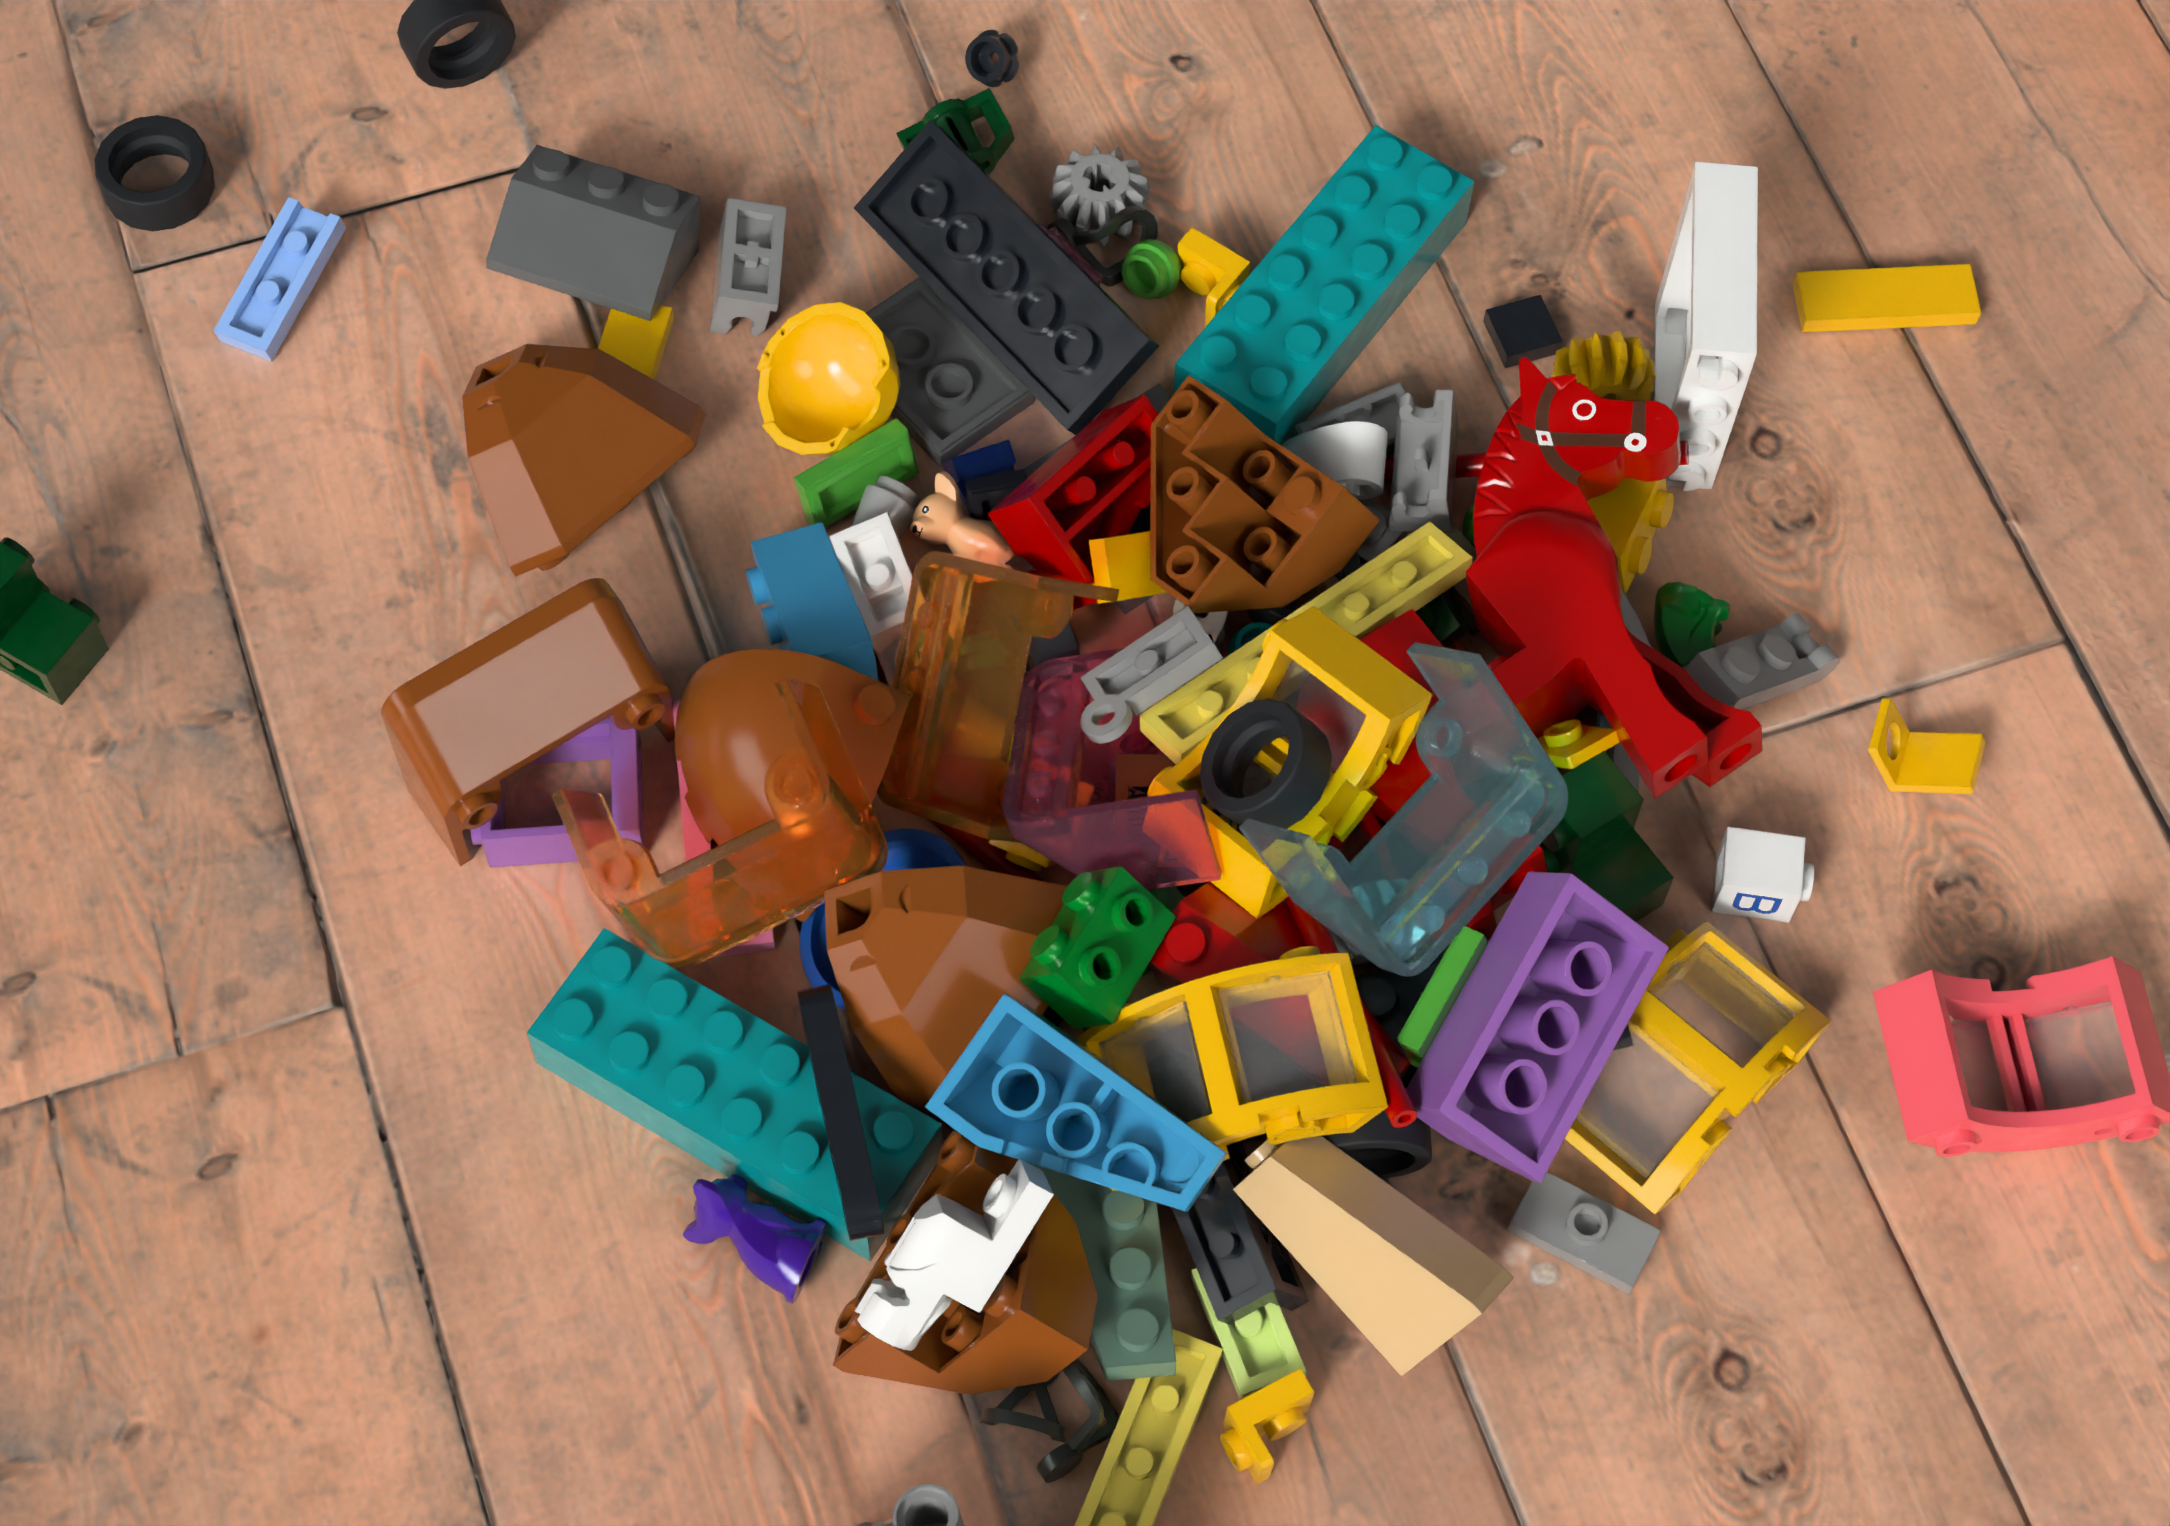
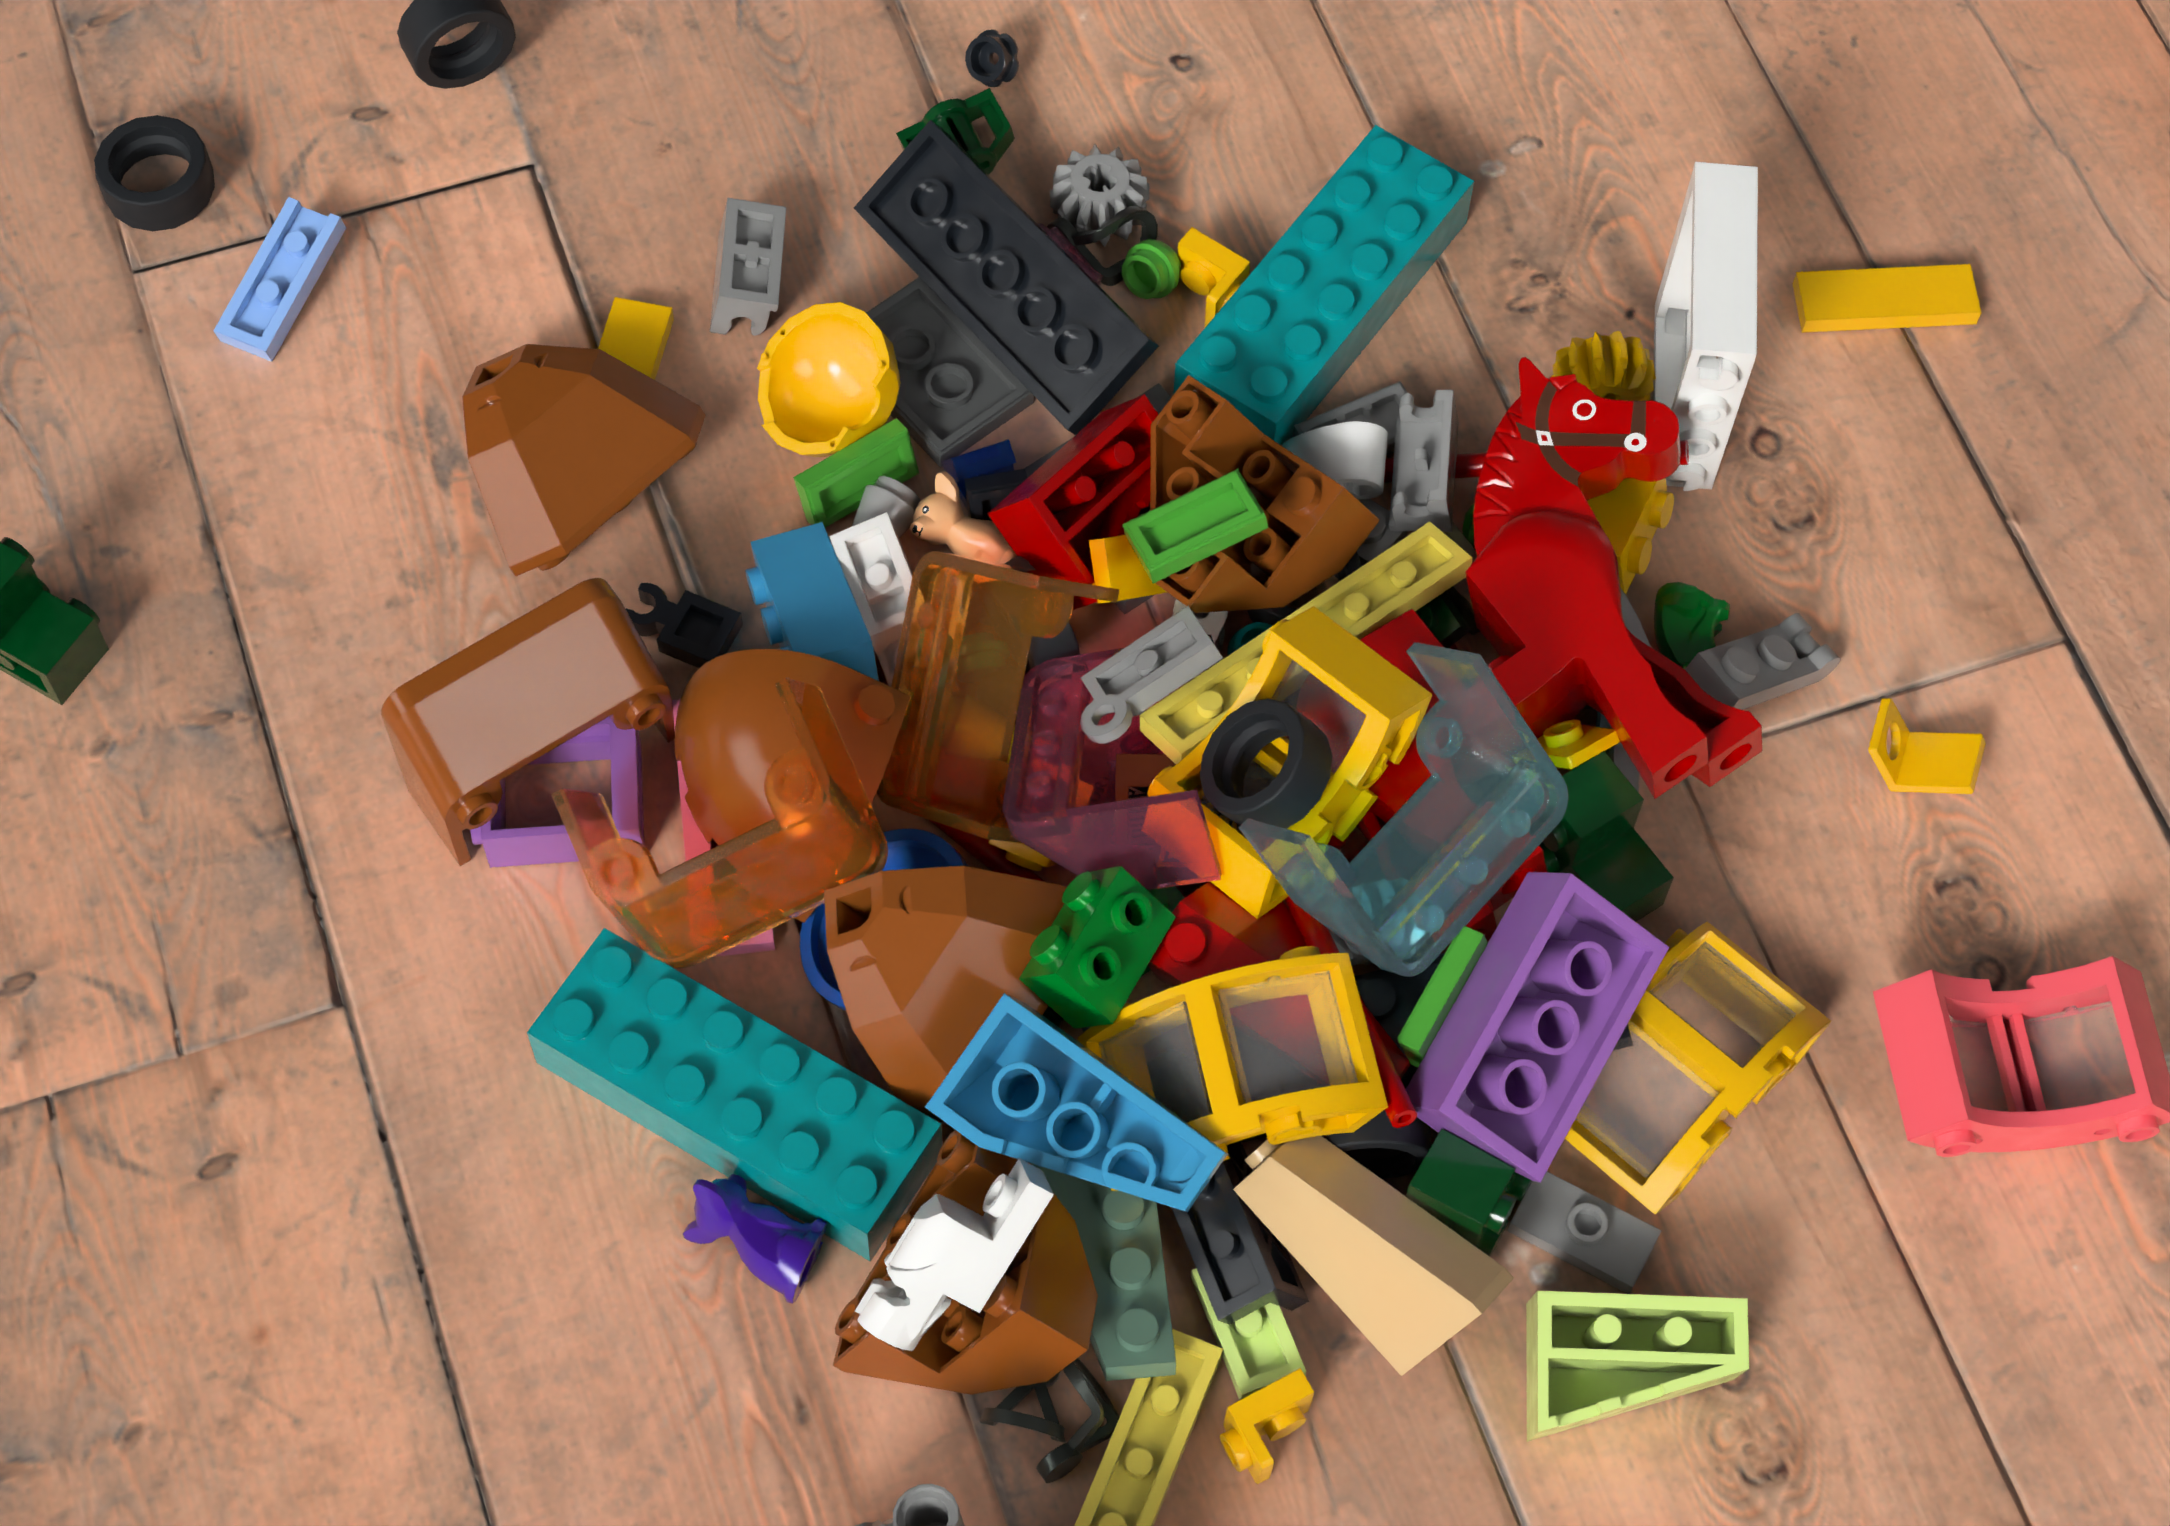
dark grey slope [486,145,700,321] -> none
black beam [797,984,885,1241] -> none
black tile [1483,295,1563,368] -> none
white brick [1712,827,1814,923] -> none
none -> black plate [626,583,743,668]
none -> bright green tile [1122,469,1268,584]
none -> dark green brick [1406,1129,1532,1257]
none -> yellowish green wedge [1526,1291,1749,1442]

